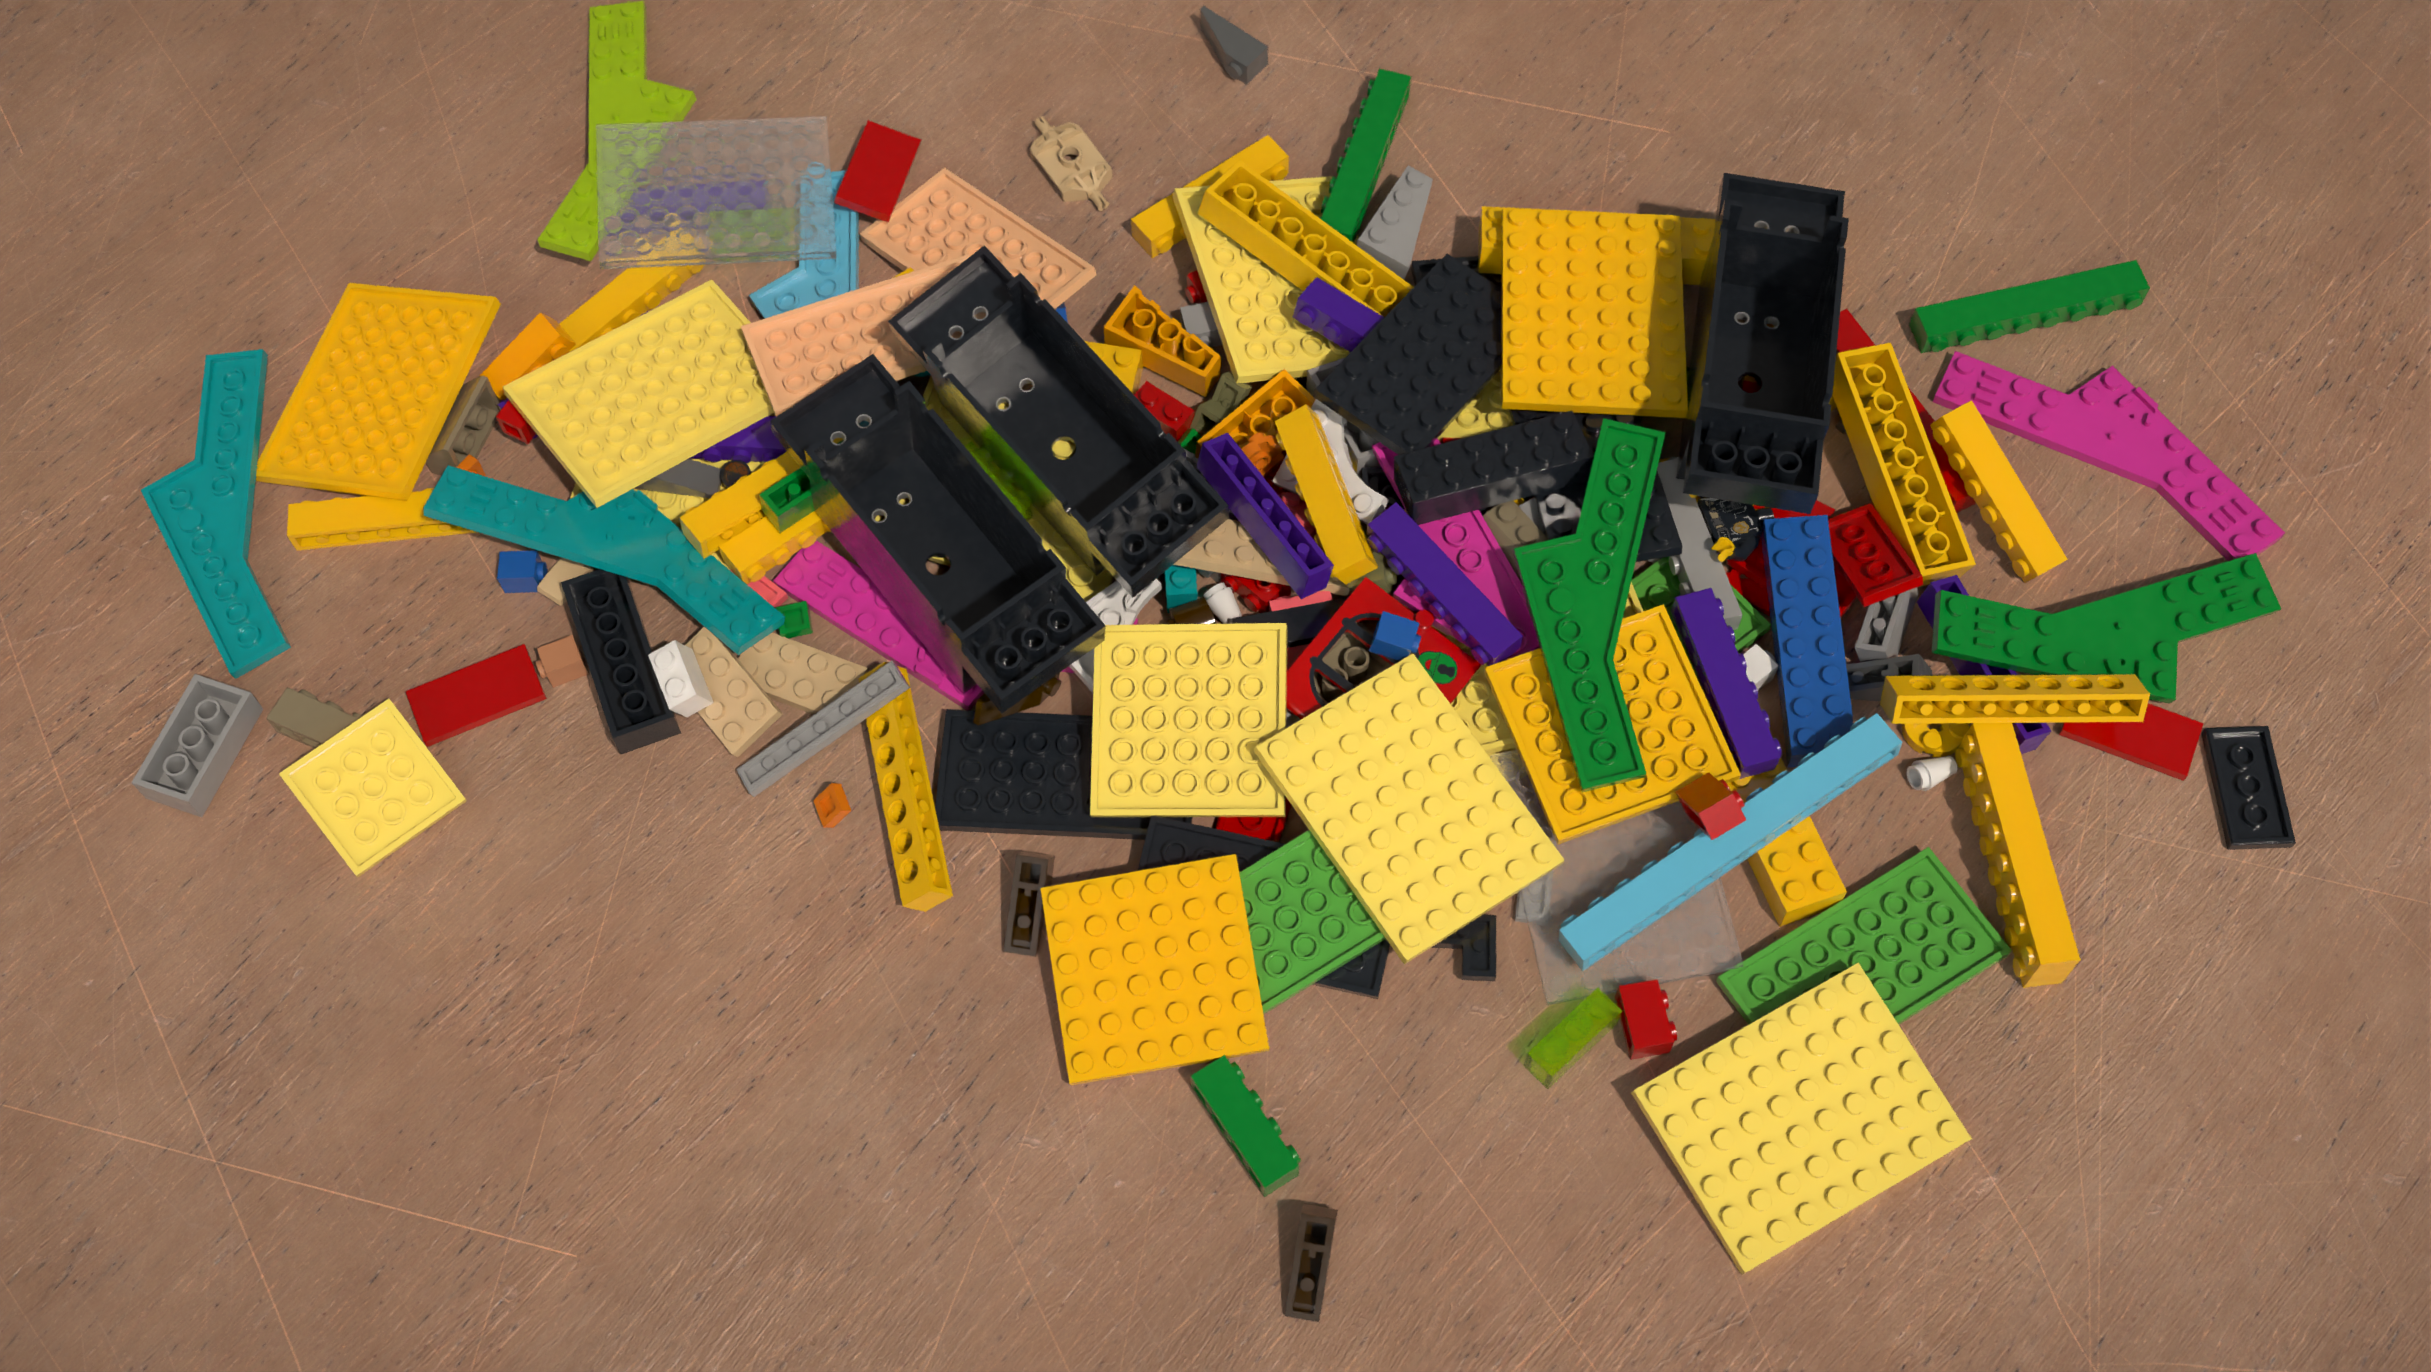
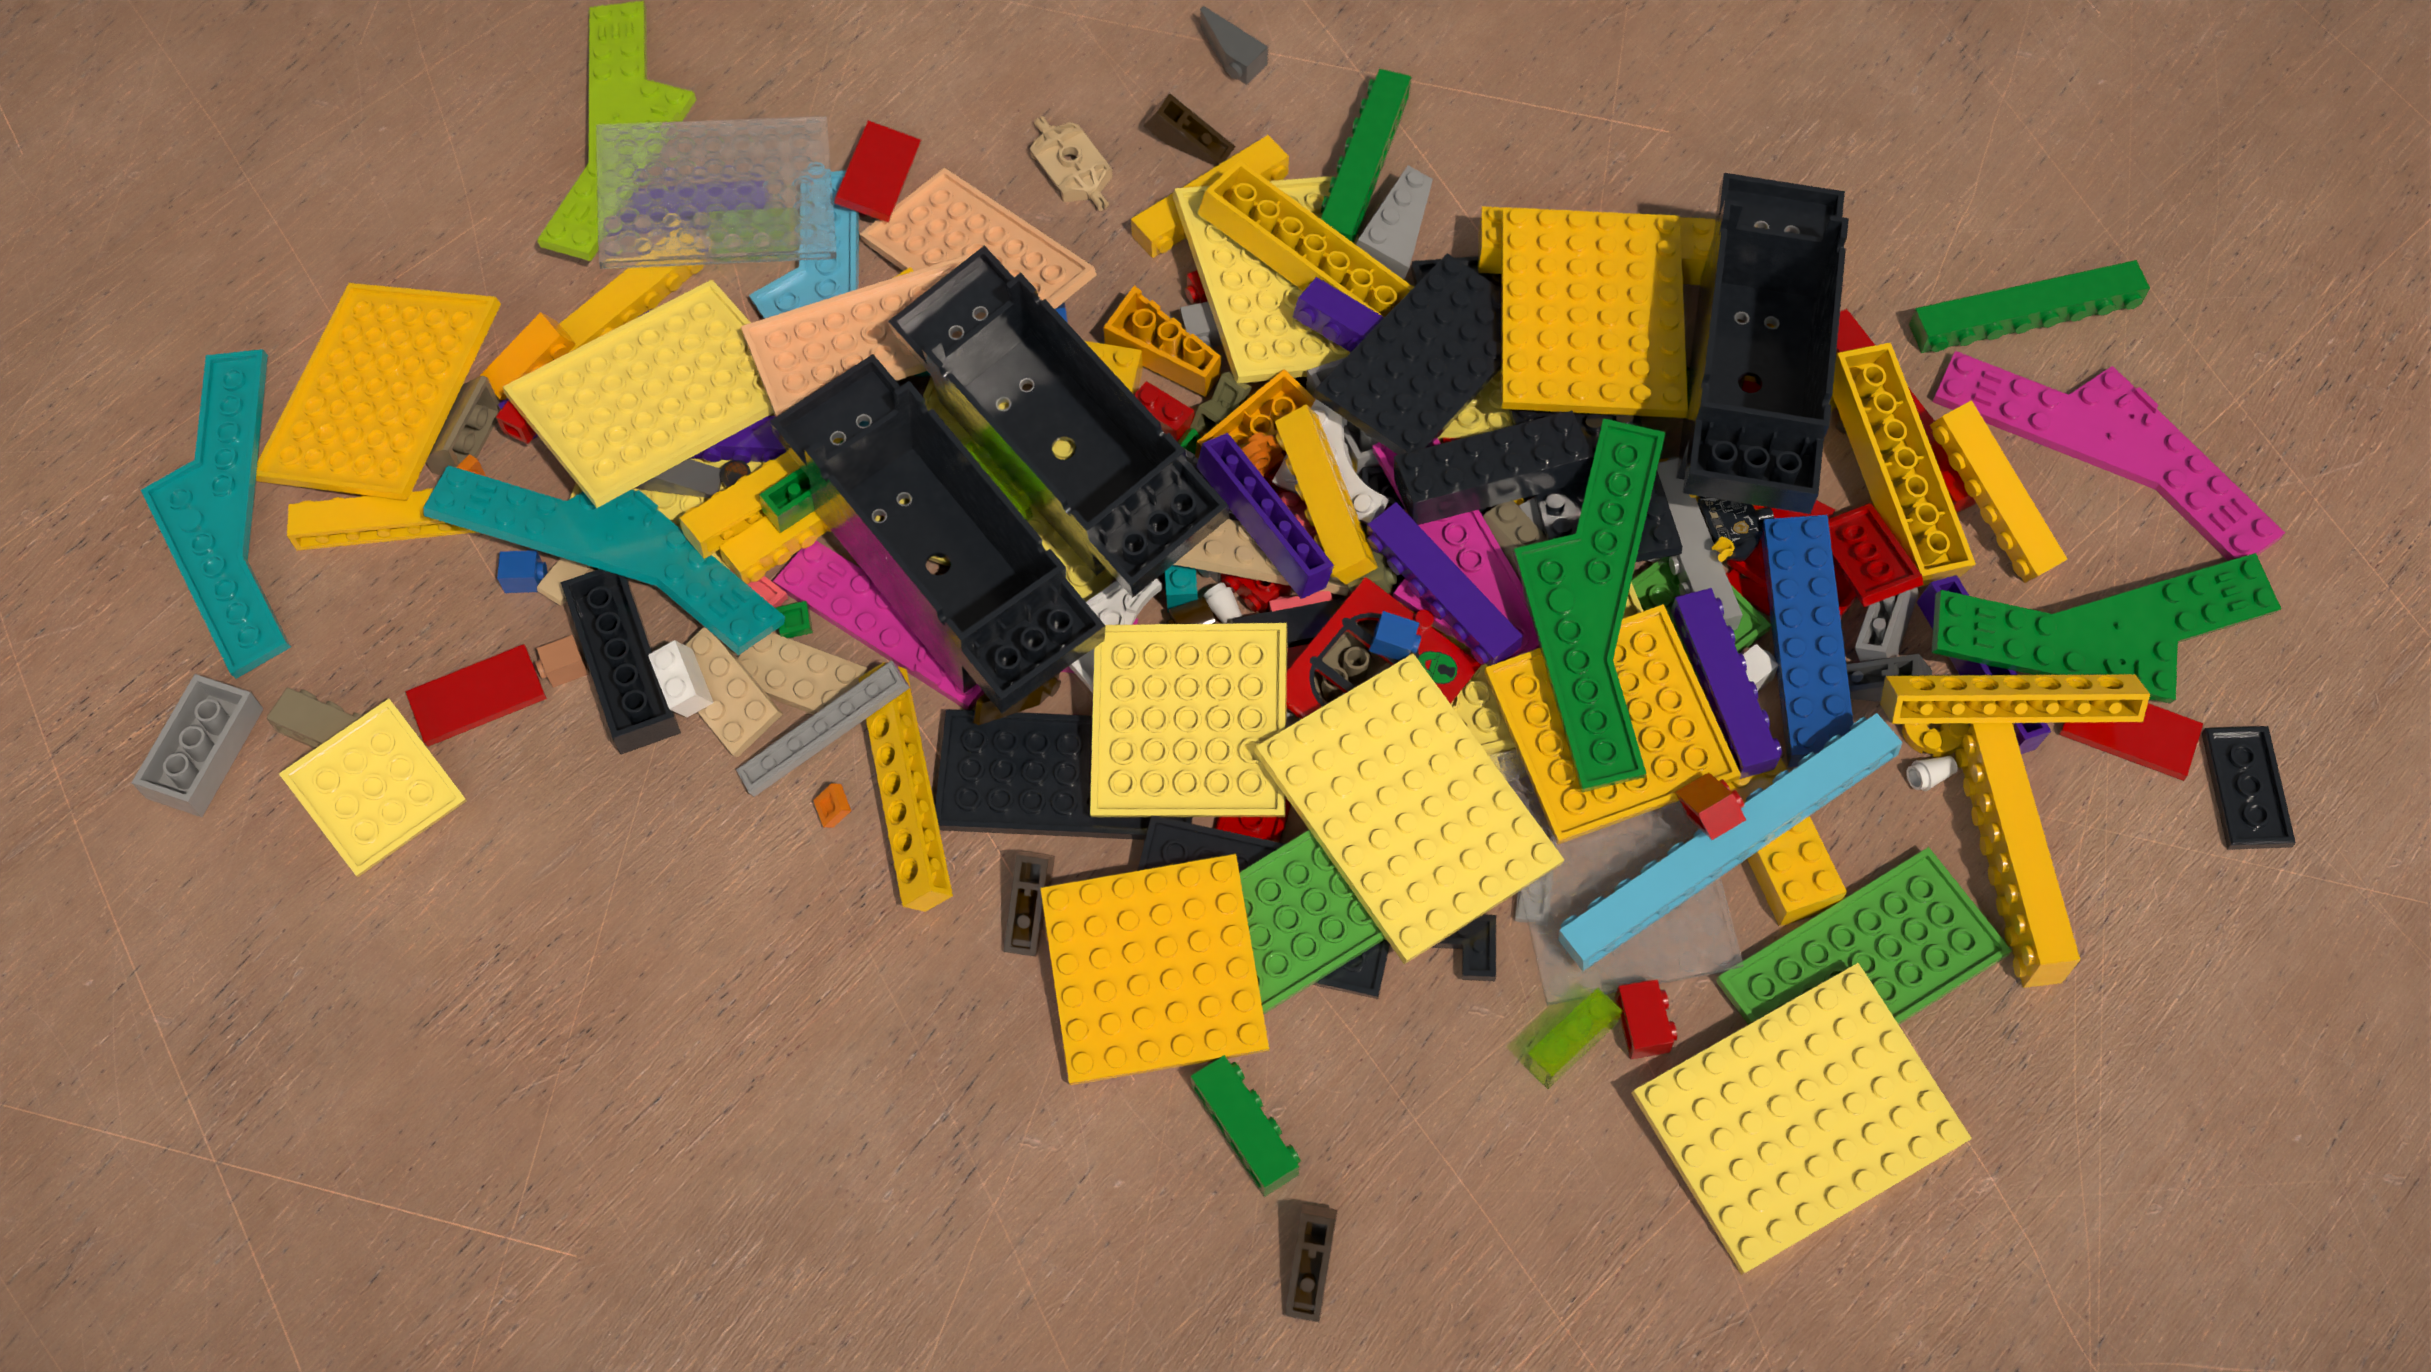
none -> dark brown slope [1143,93,1235,166]

